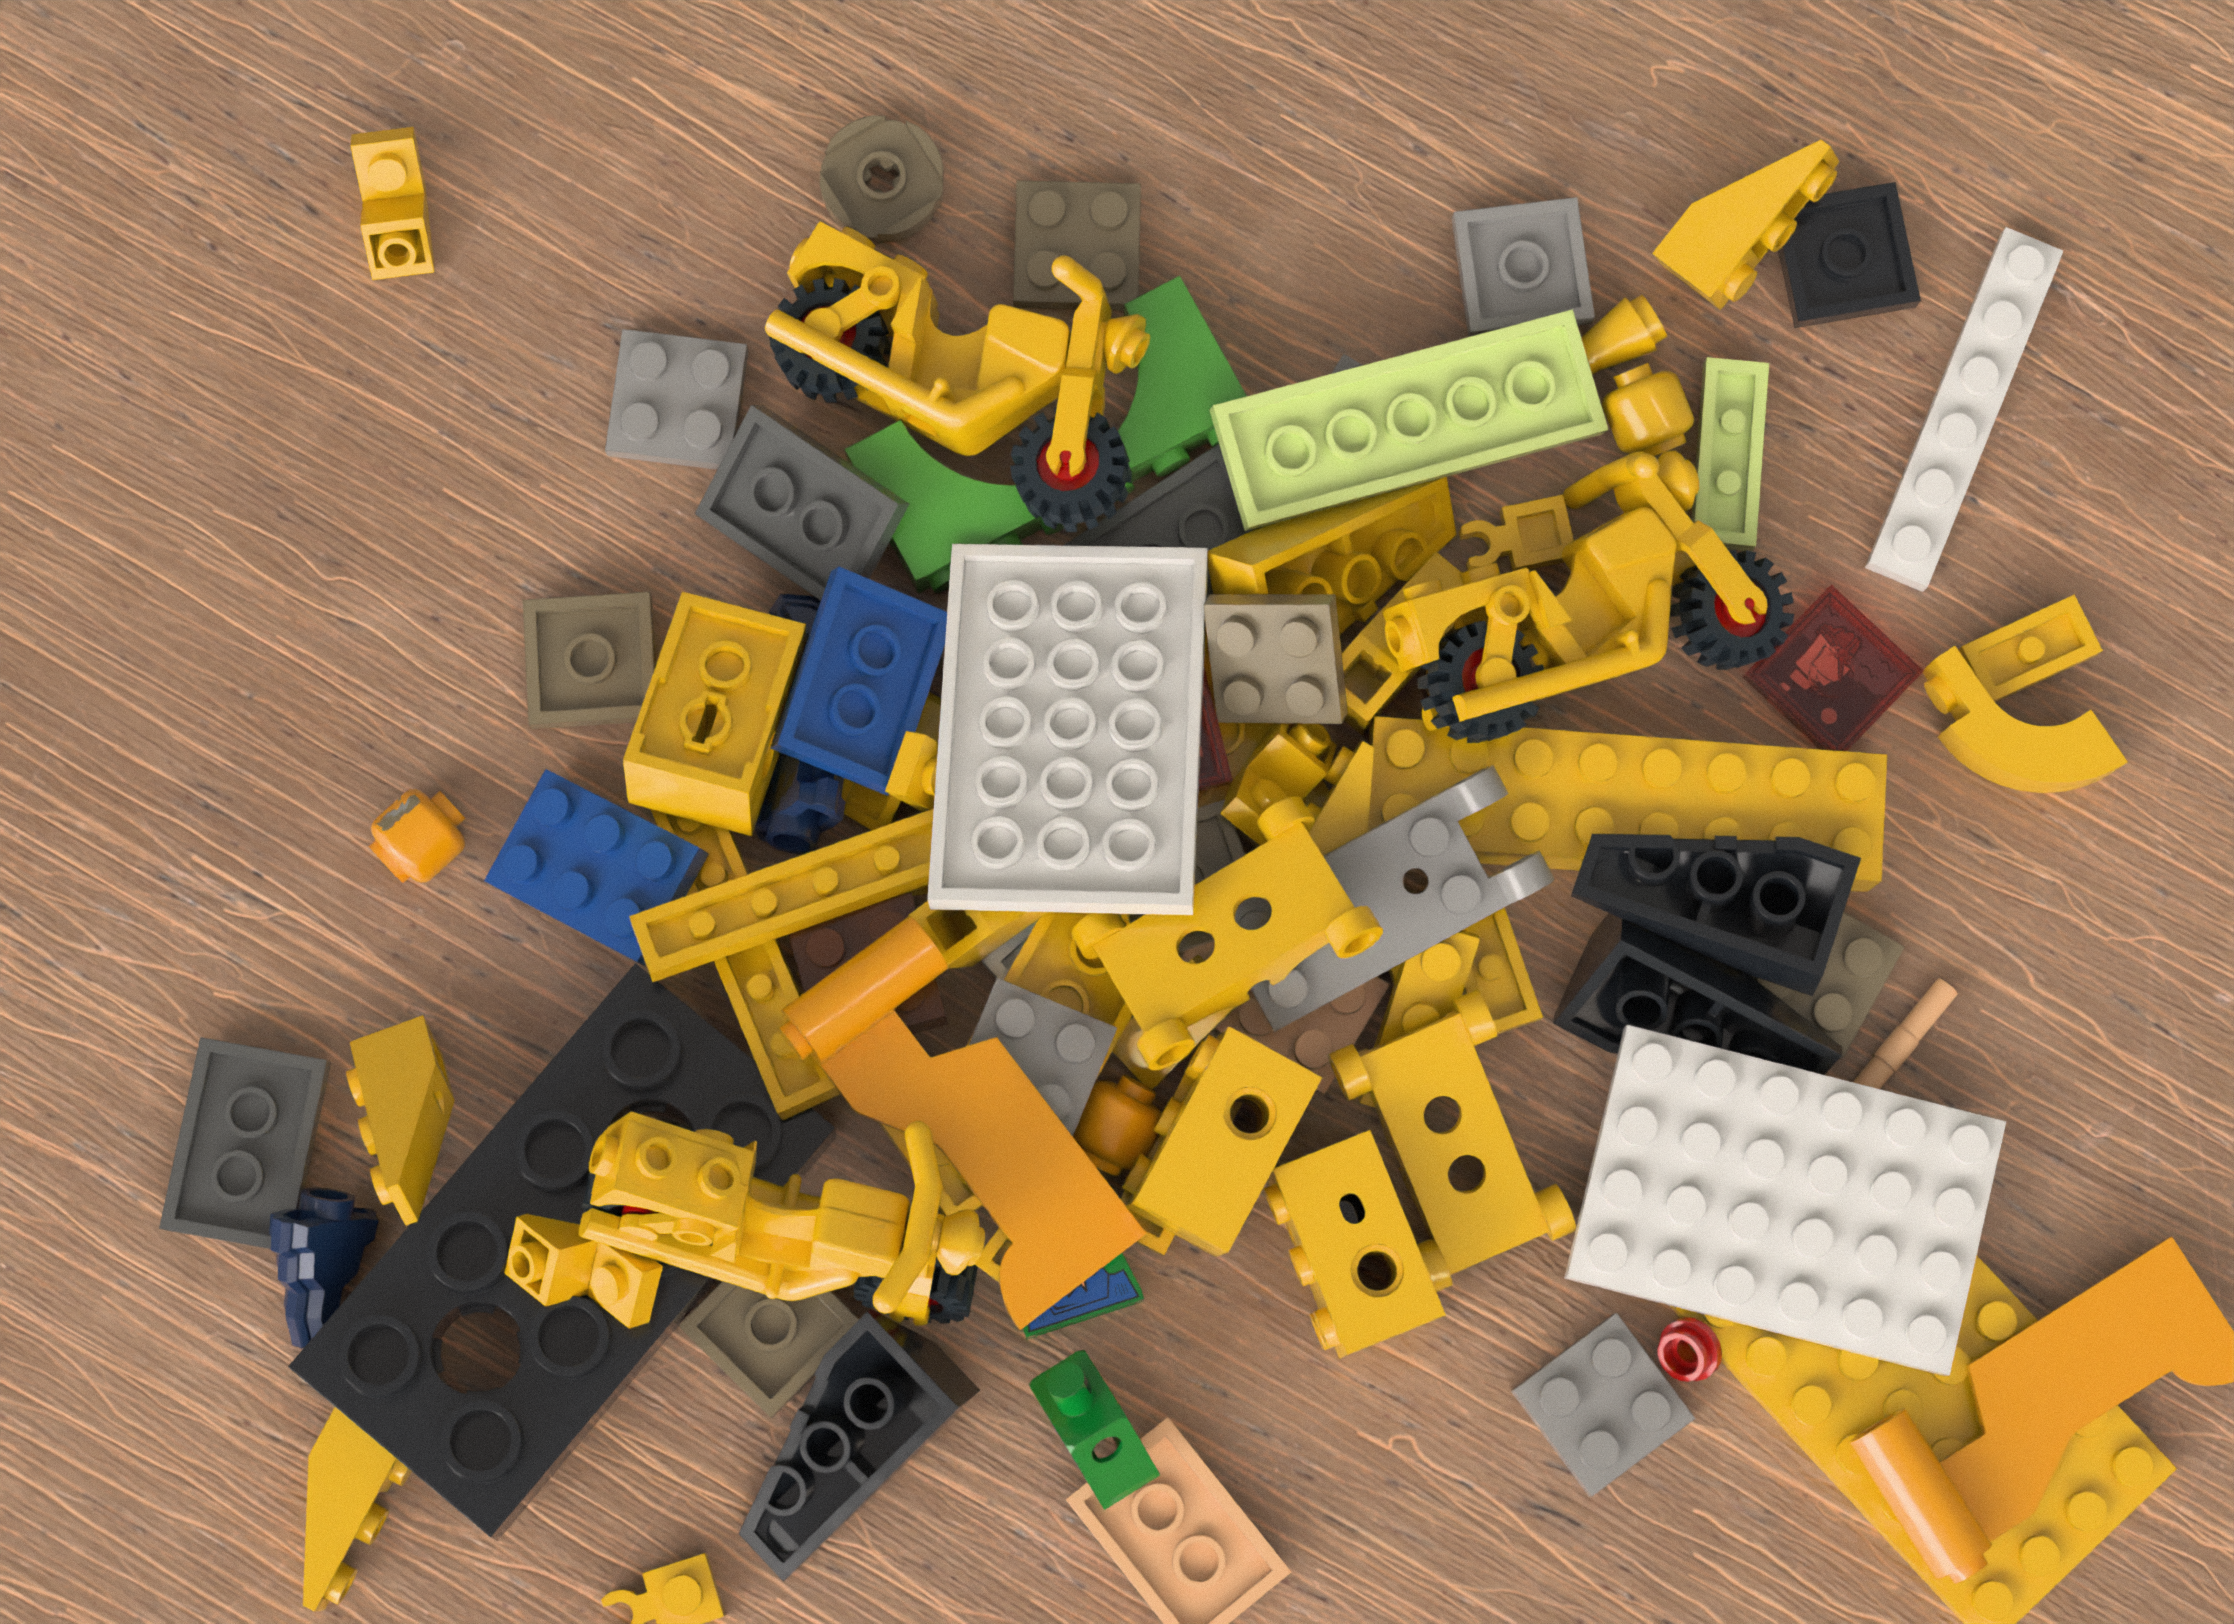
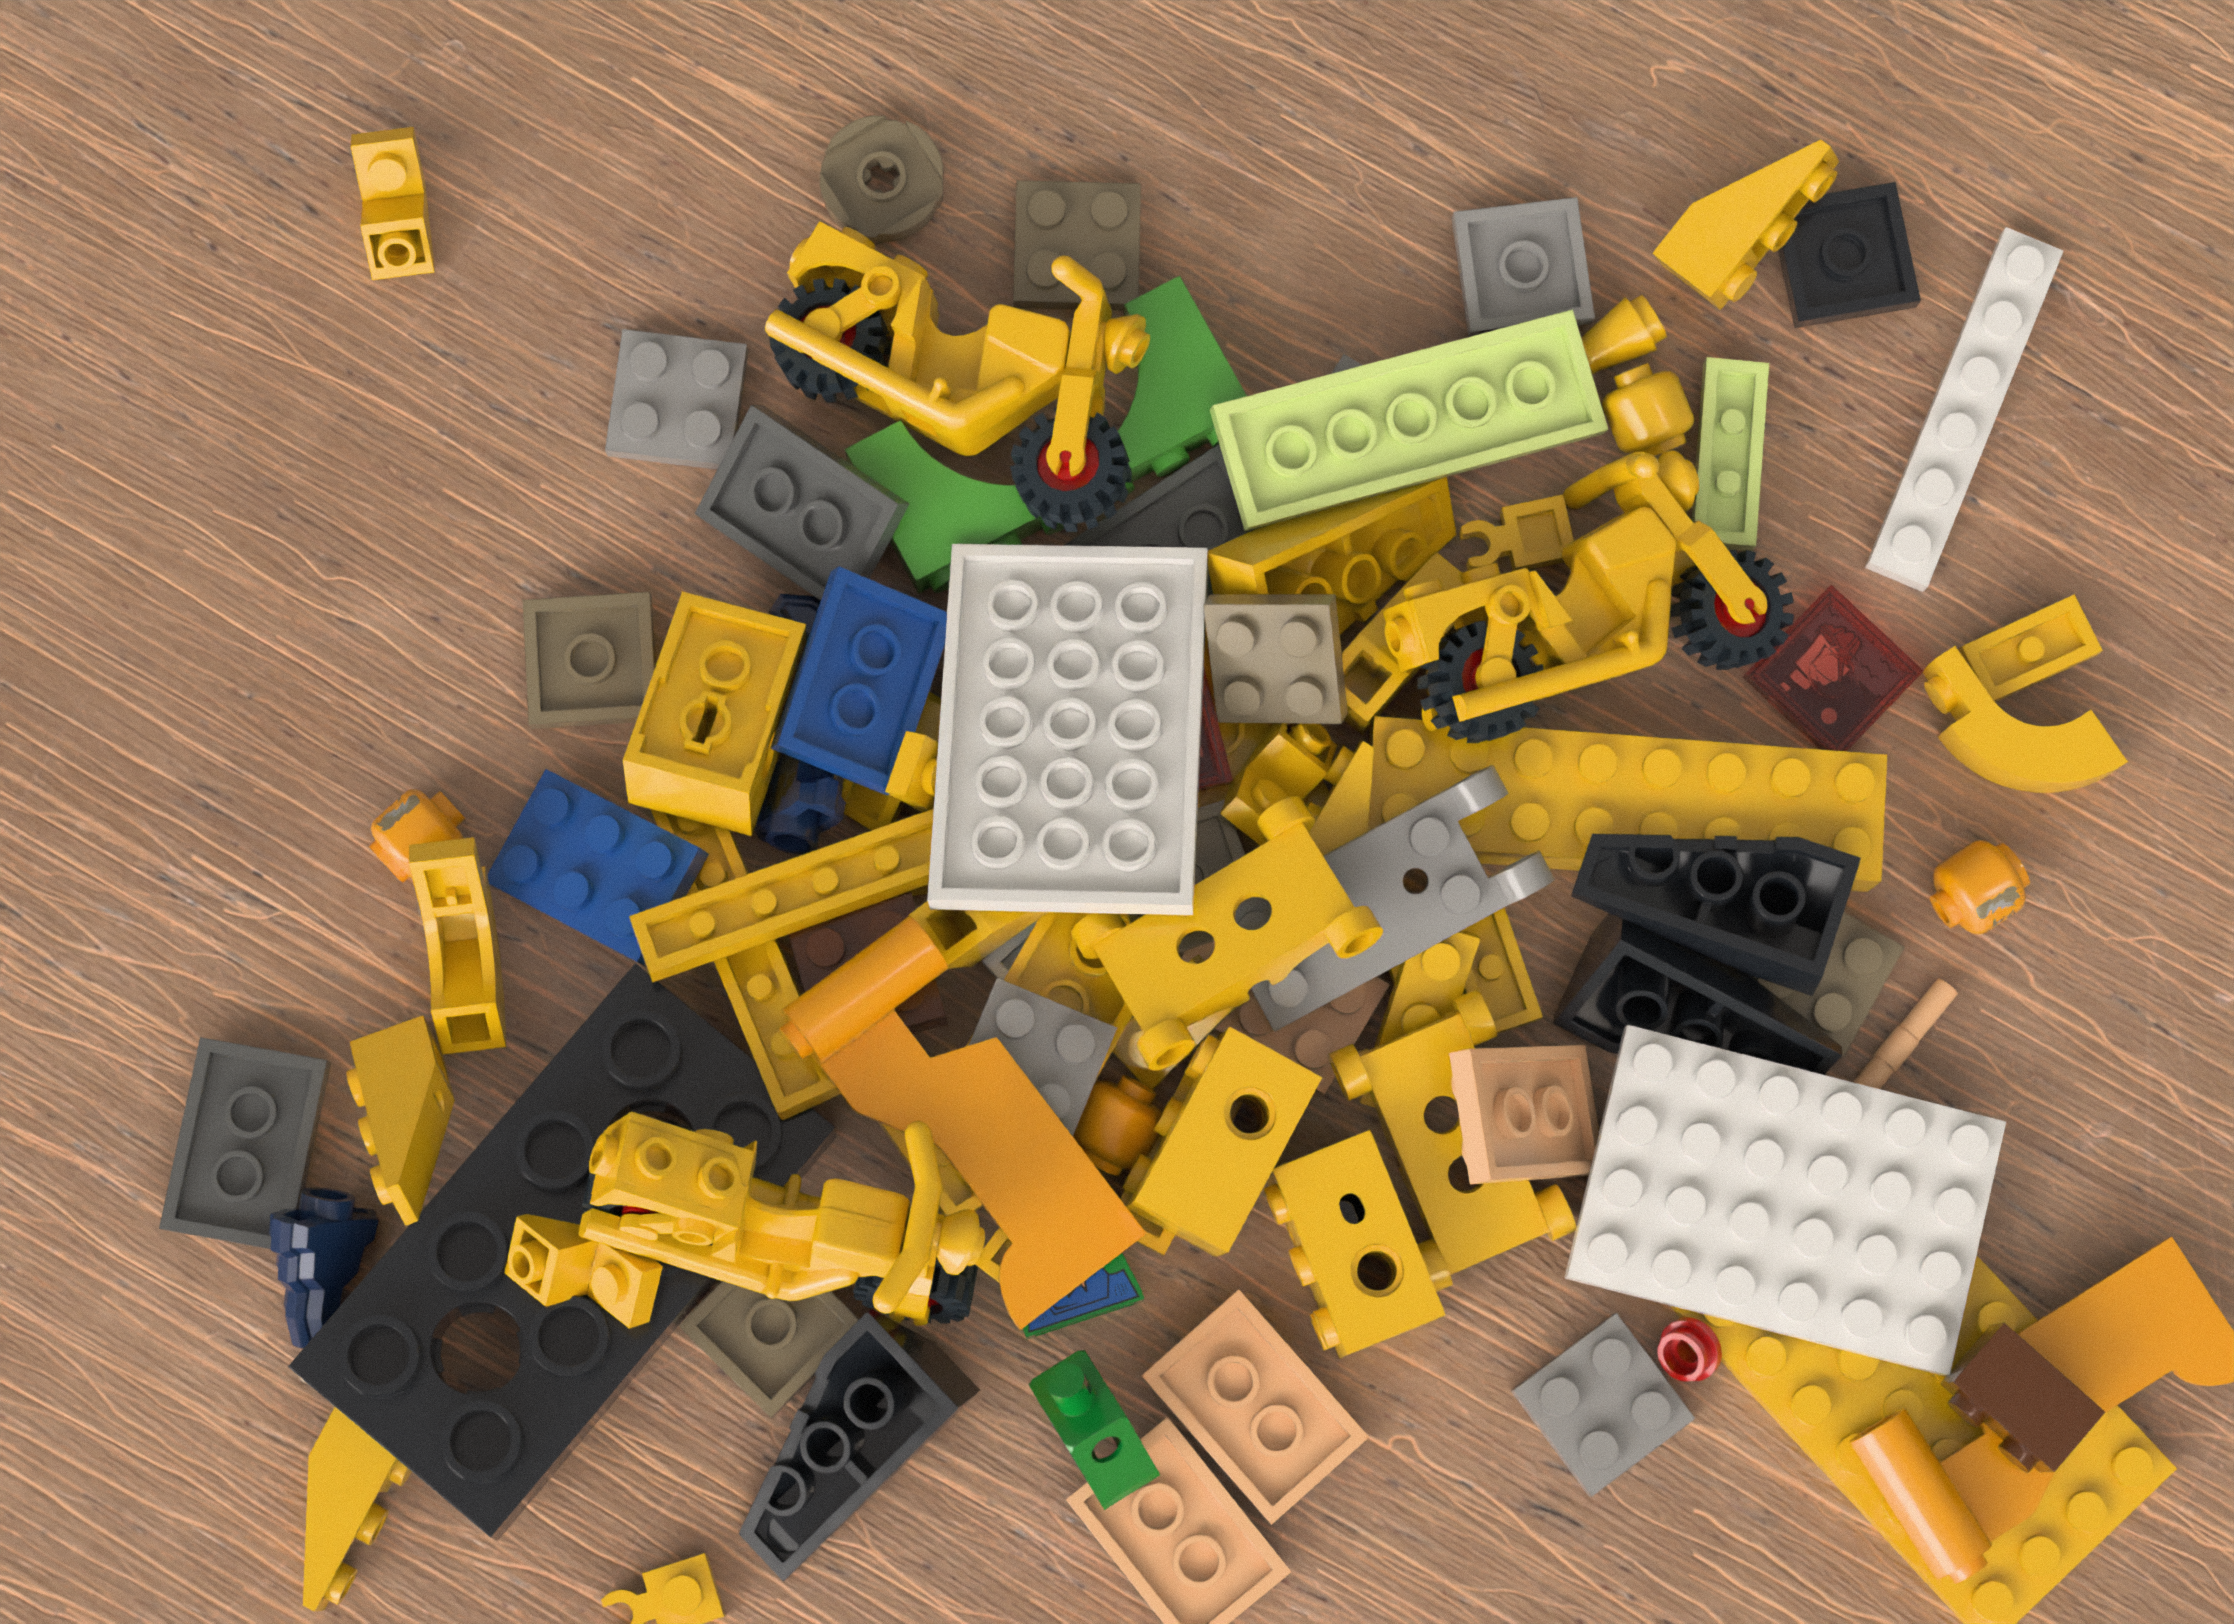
none -> yellow arch [409,837,506,1055]
none -> light nougat plate [1141,1289,1369,1525]
none -> light nougat plate [1449,1045,1599,1184]
none -> light orange head [1930,840,2030,934]
none -> reddish brown brick [1940,1323,2105,1473]

